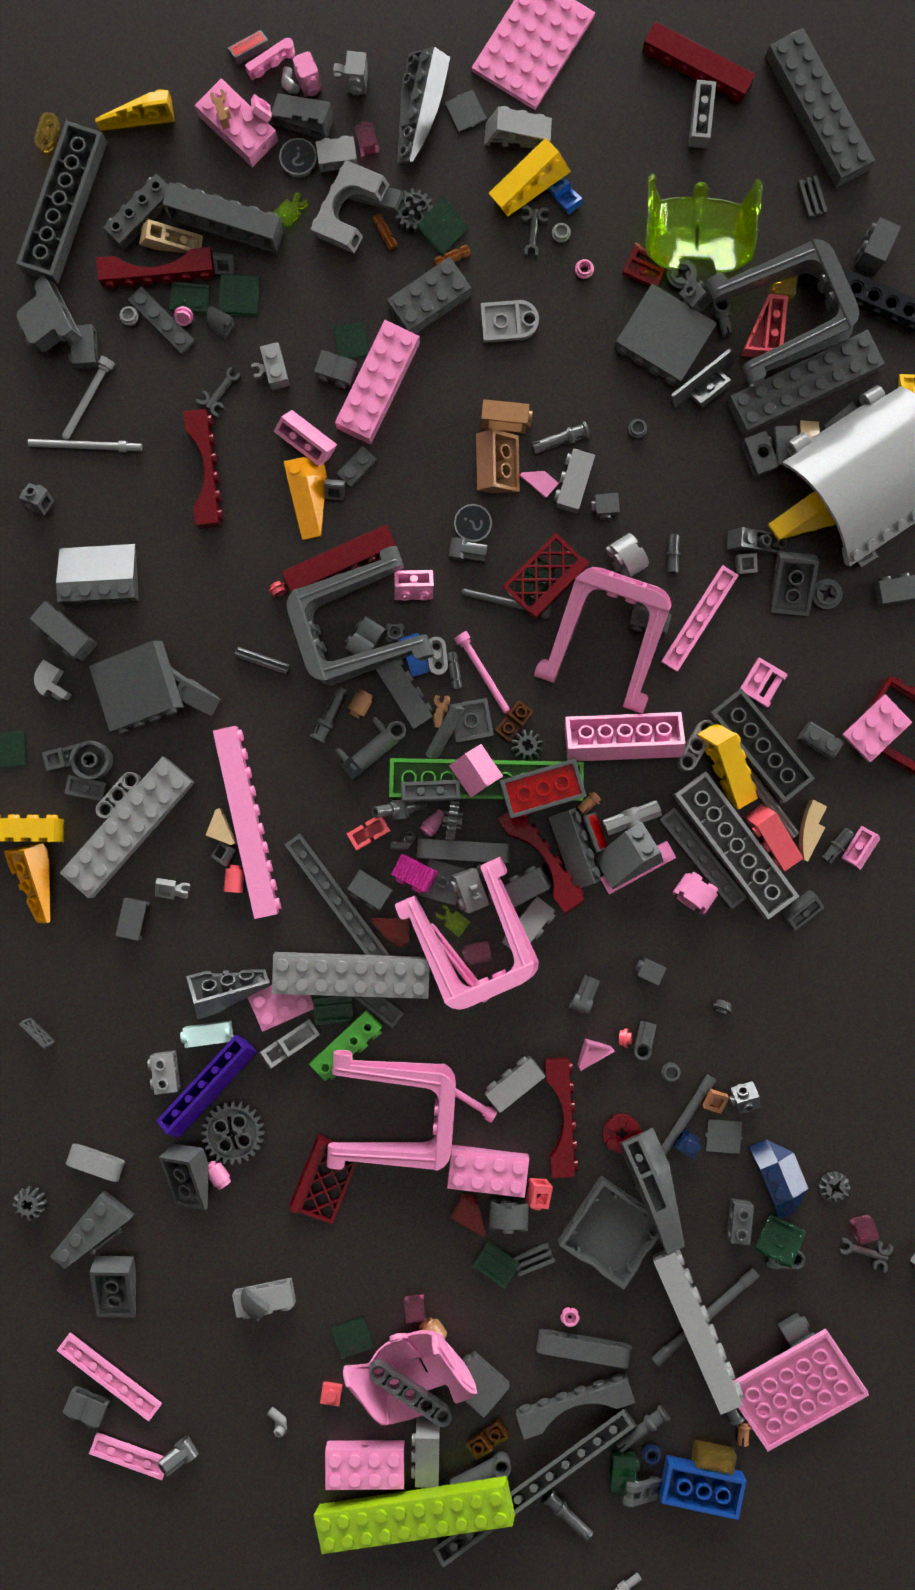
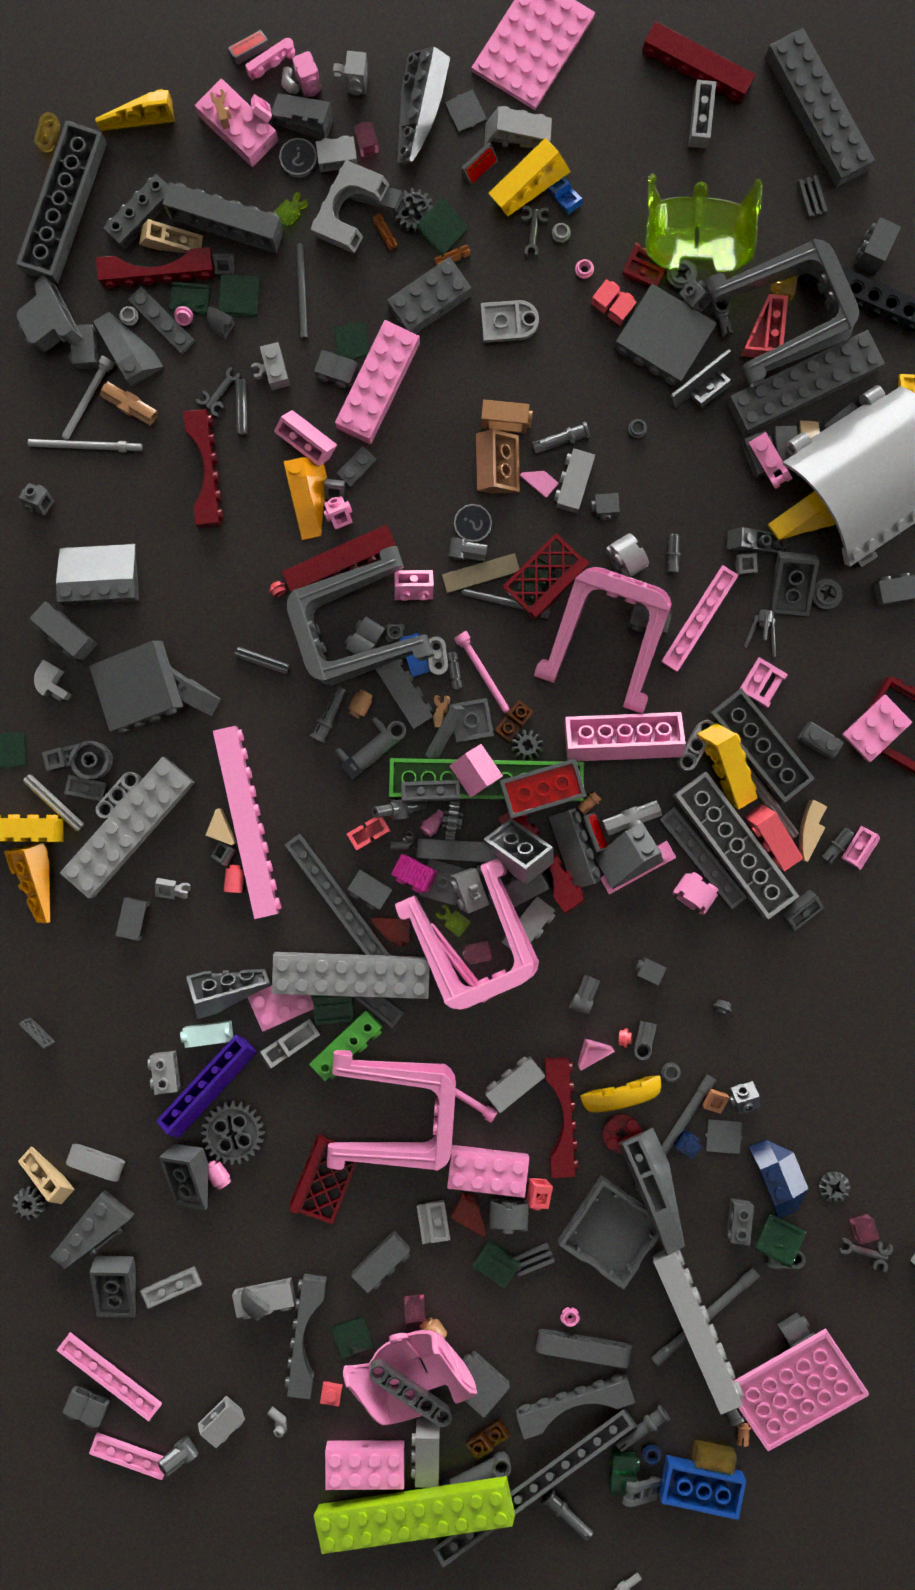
none -> tan slope [18,1147,75,1204]
none -> light grey axle [23,775,84,832]
none -> dark grey wedge [93,312,164,387]
none -> medium nougat piece [100,382,158,426]
none -> light grey tile [140,1266,202,1309]
none -> light grey brick [198,1396,245,1448]
none -> dark grey axle [235,379,247,436]
none -> dark grey arch [285,1274,327,1399]
none -> dark grey piece [296,243,308,339]
none -> bright pink brick [324,496,353,529]
none -> dark grey brick [351,1231,410,1293]
none -> light grey plate [417,1200,450,1244]
none -> dark tan tile [442,553,519,594]
none -> slope [462,142,498,185]
none -> dark grey slope [483,819,554,885]
none -> yellow brick [580,1076,661,1113]
none -> coral piece [591,279,637,326]
none -> dark grey plant [744,609,776,658]
none -> bright pink plate [749,432,792,489]

